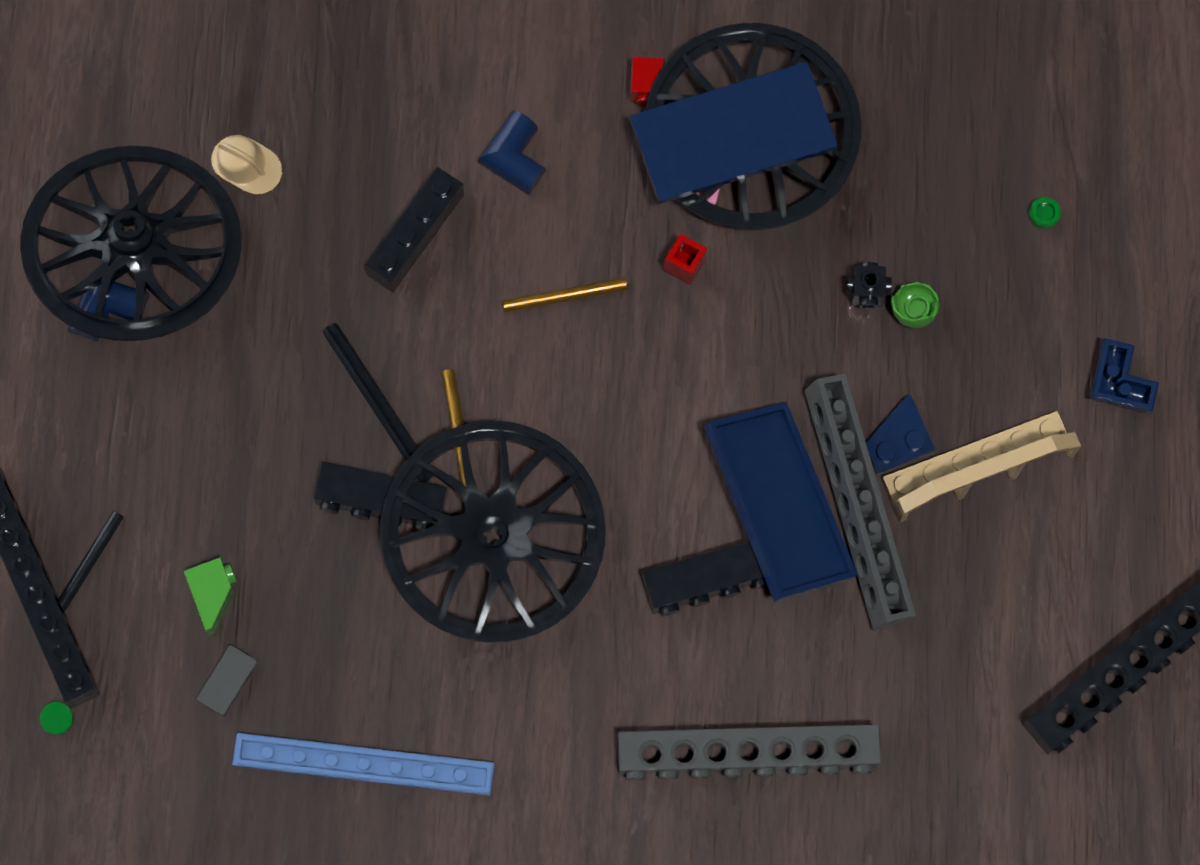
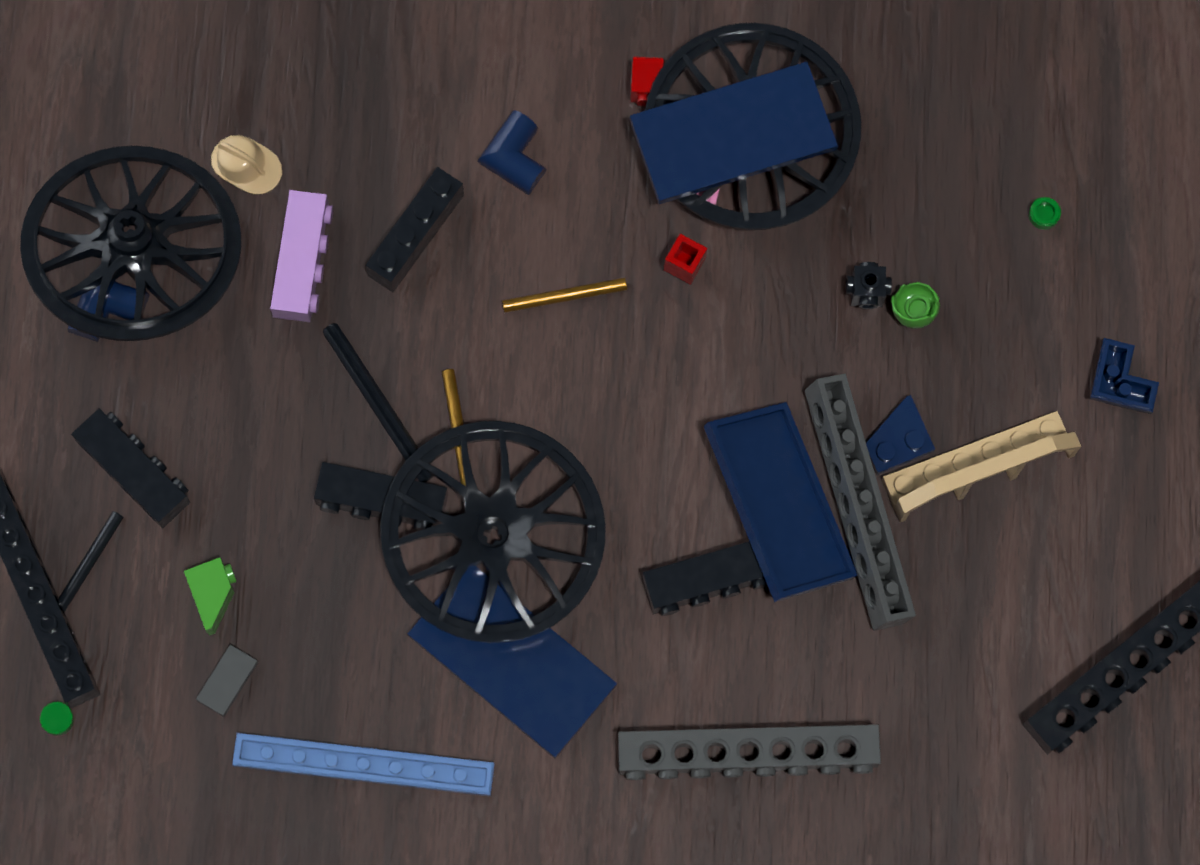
none -> black brick [71,408,190,529]
none -> lavender brick [270,190,333,322]
none -> dark blue tile [407,566,617,759]

